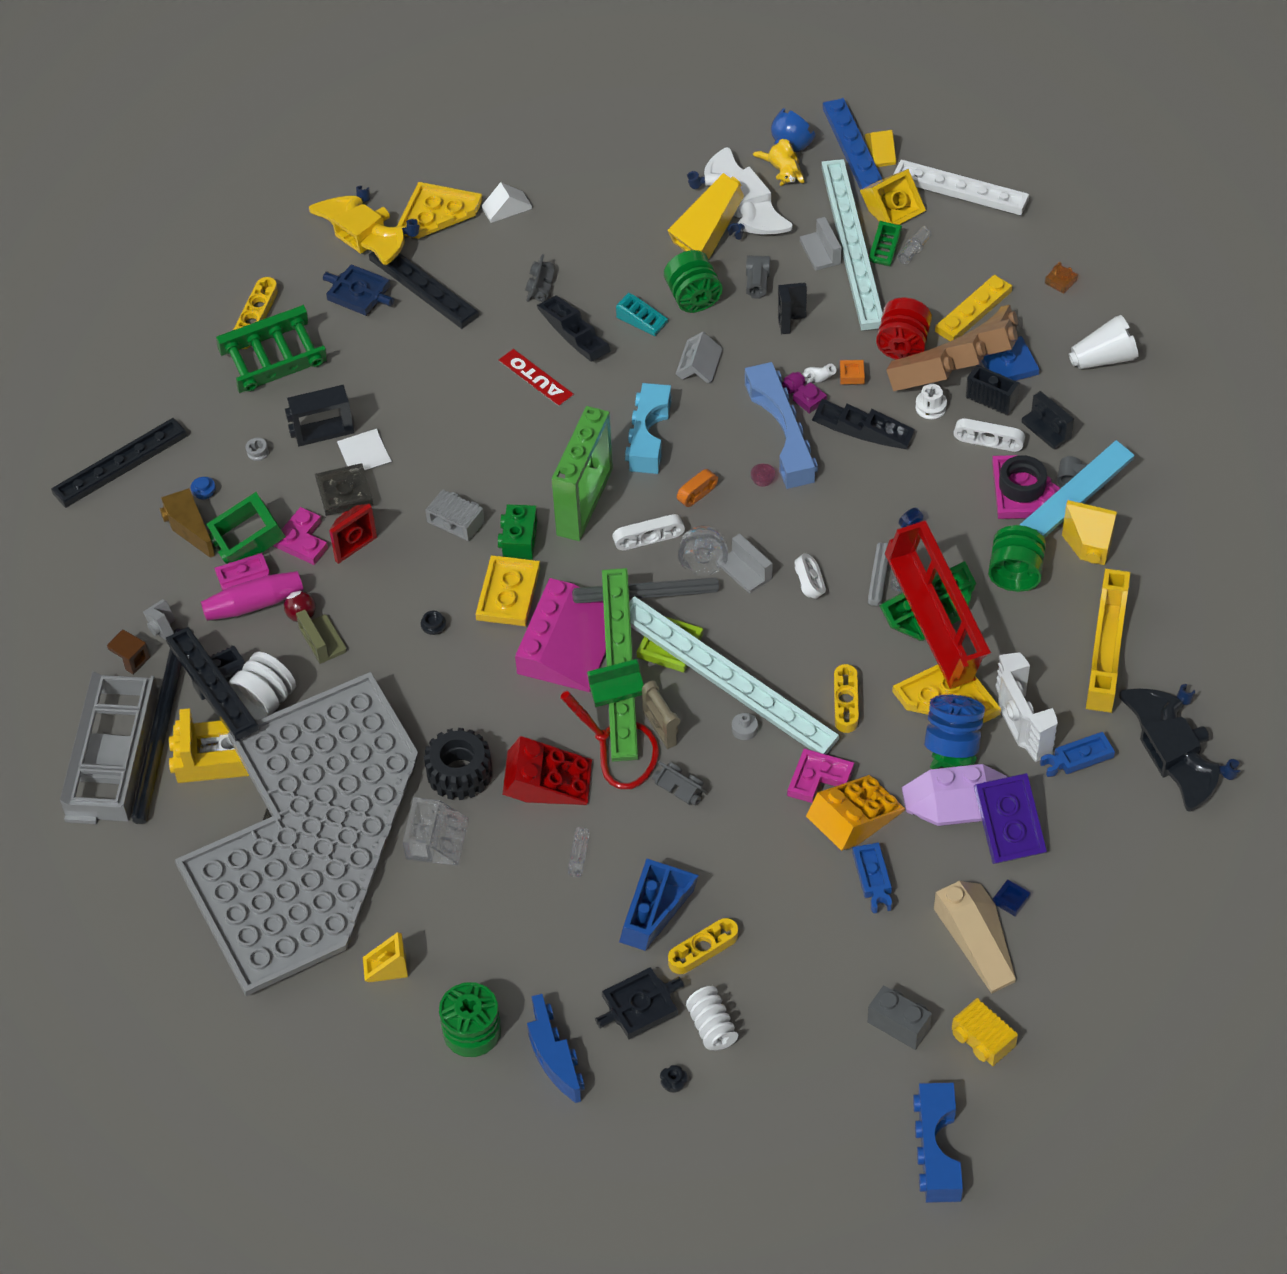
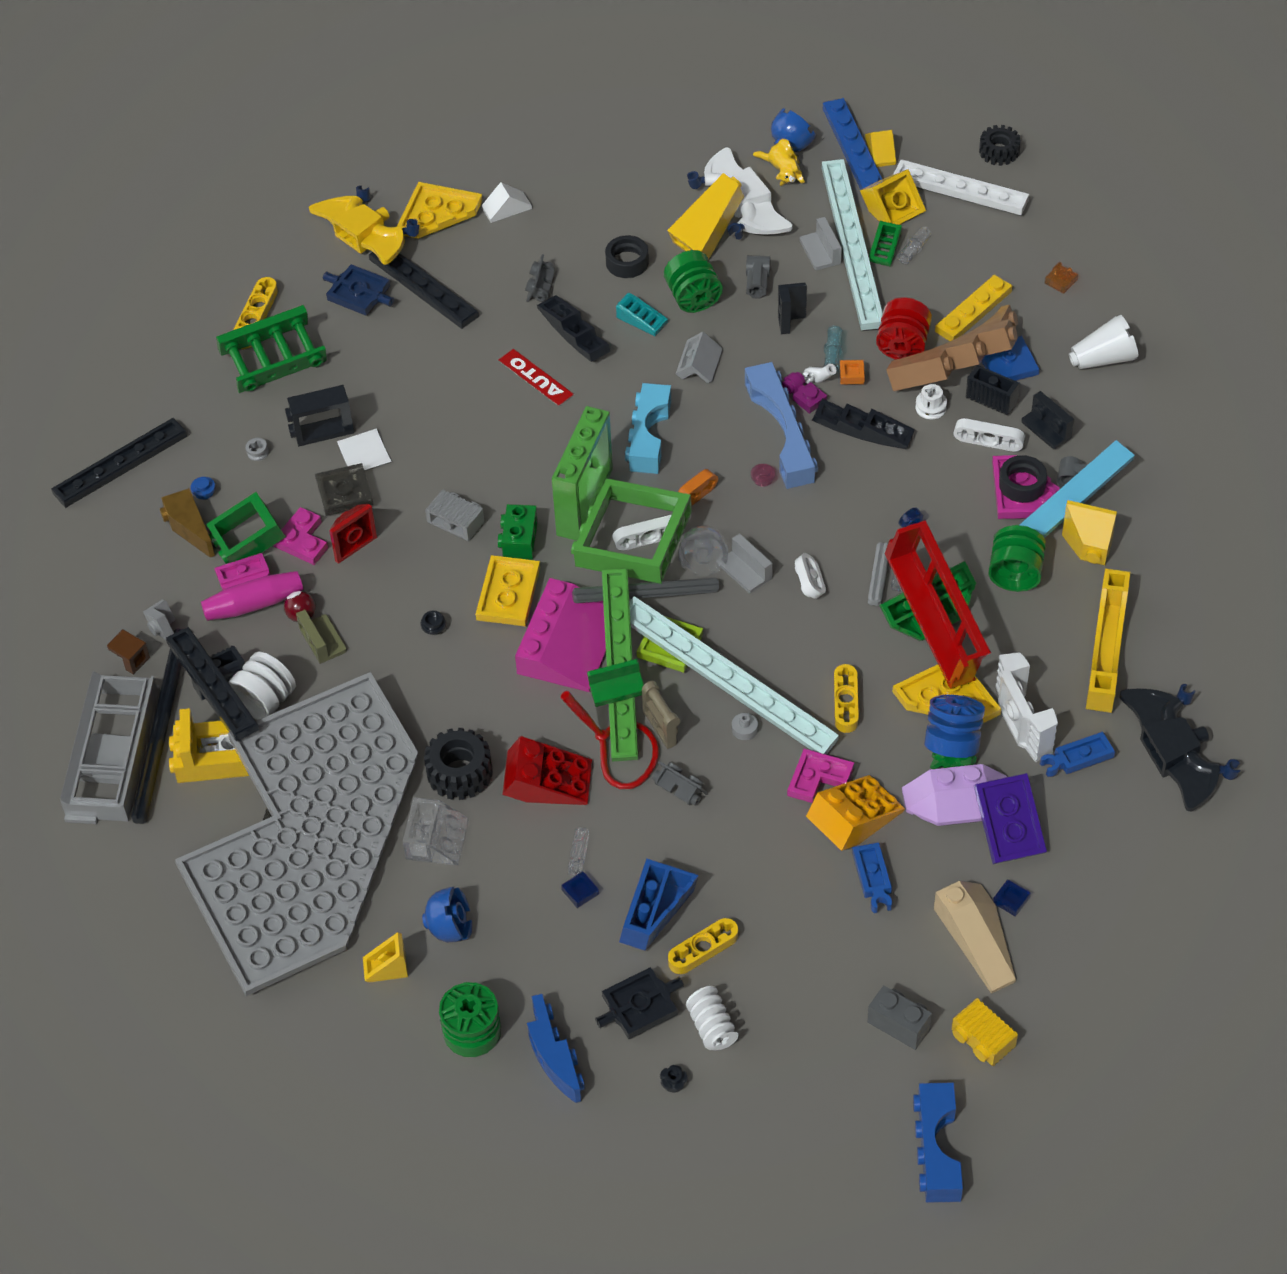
none -> blue cylinder [422,886,472,943]
none -> clear blue tile [561,871,599,908]
none -> bright green window [571,478,692,584]
none -> black tyre [605,235,649,278]
none -> clear light blue pin [824,326,843,371]
none -> black tyre [979,125,1021,166]

